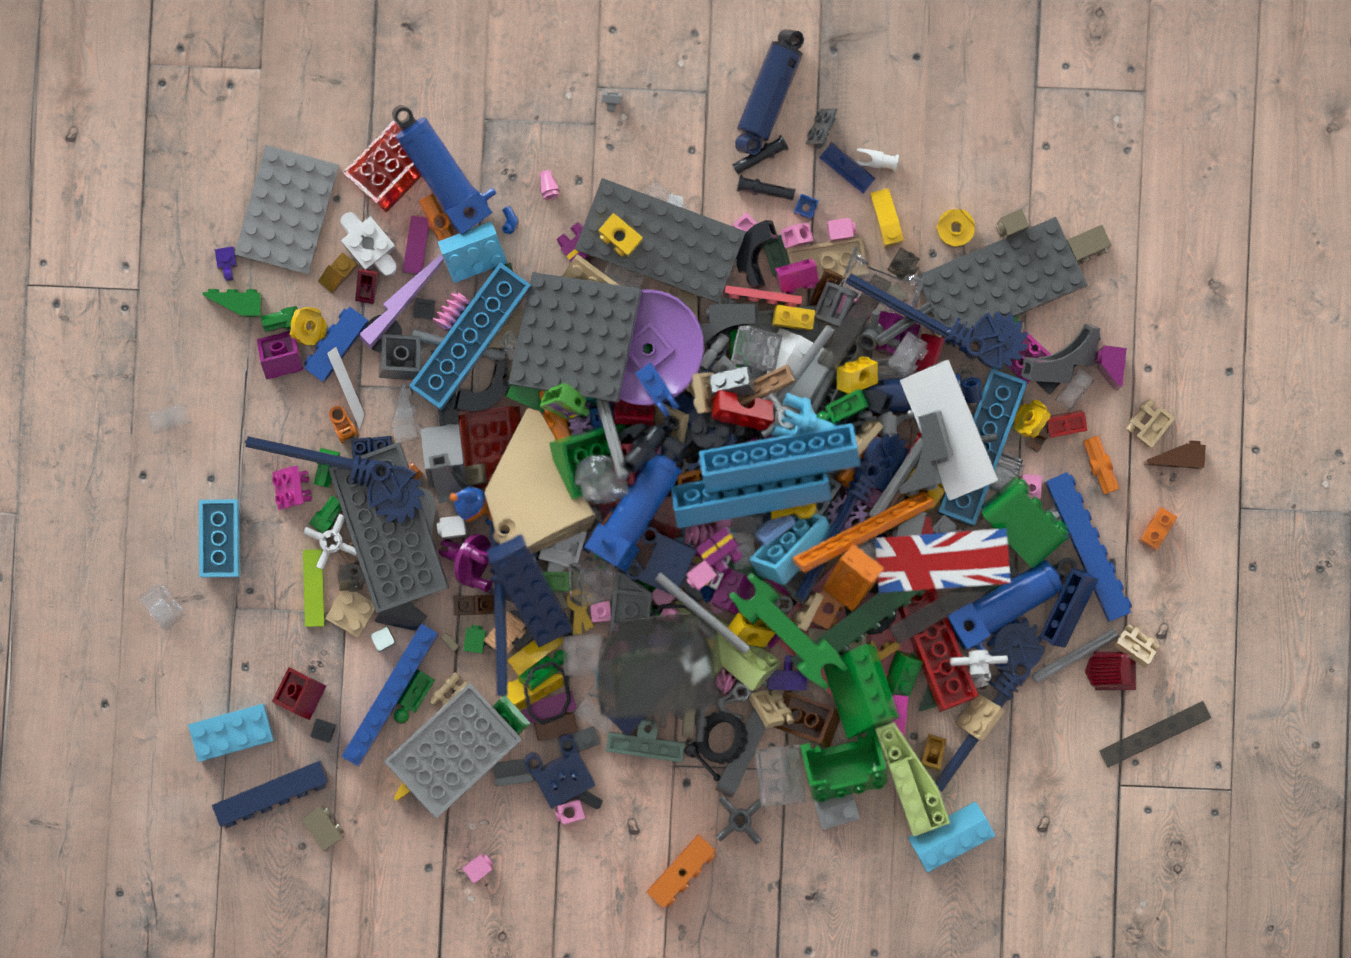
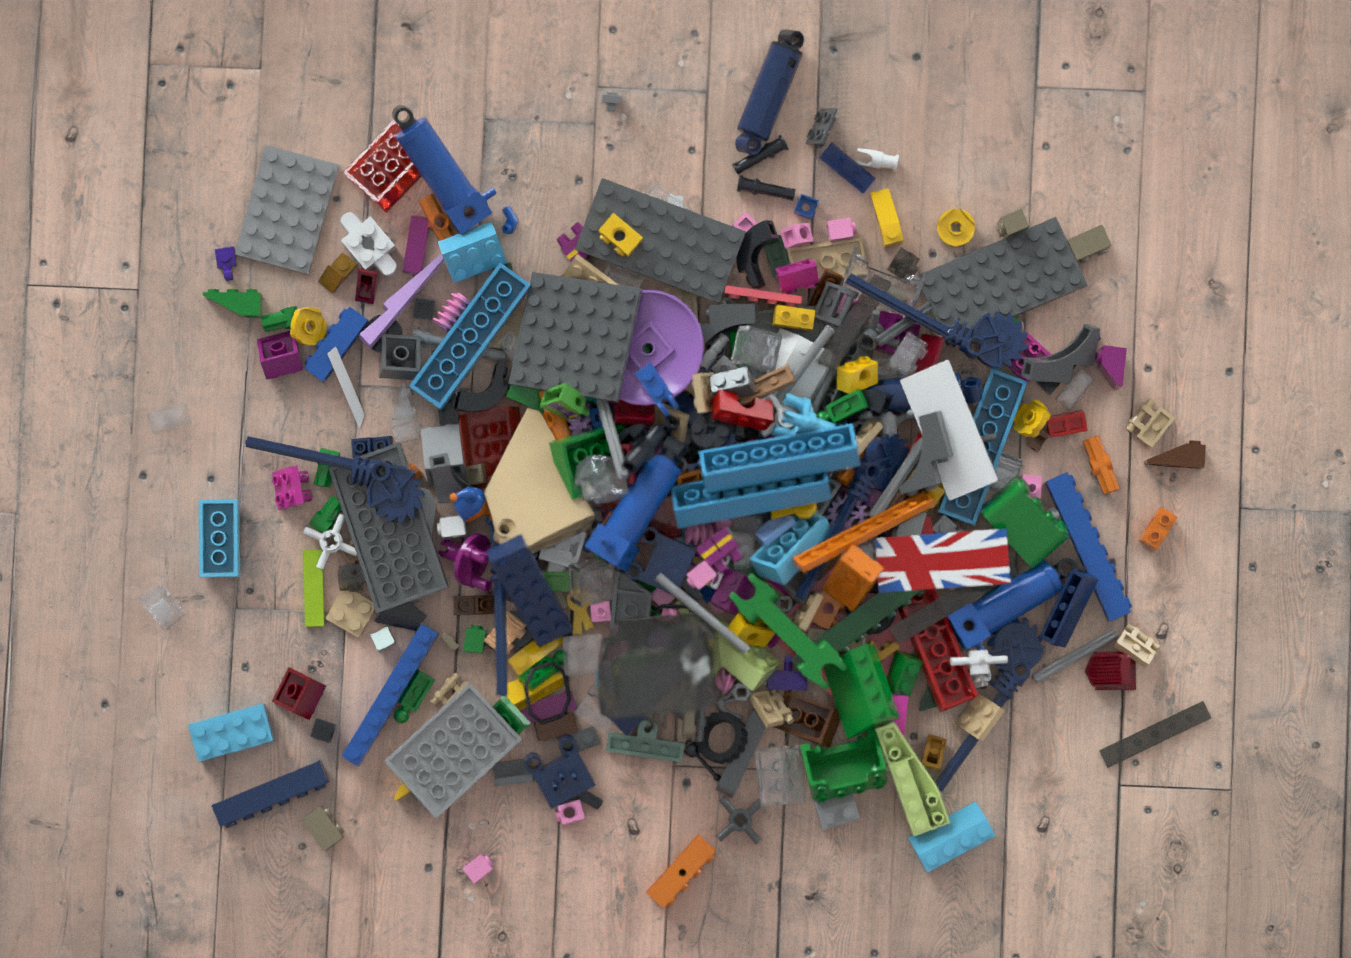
orange piece [329,406,359,444] -> none
bright pink cone [540,170,560,200] -> none

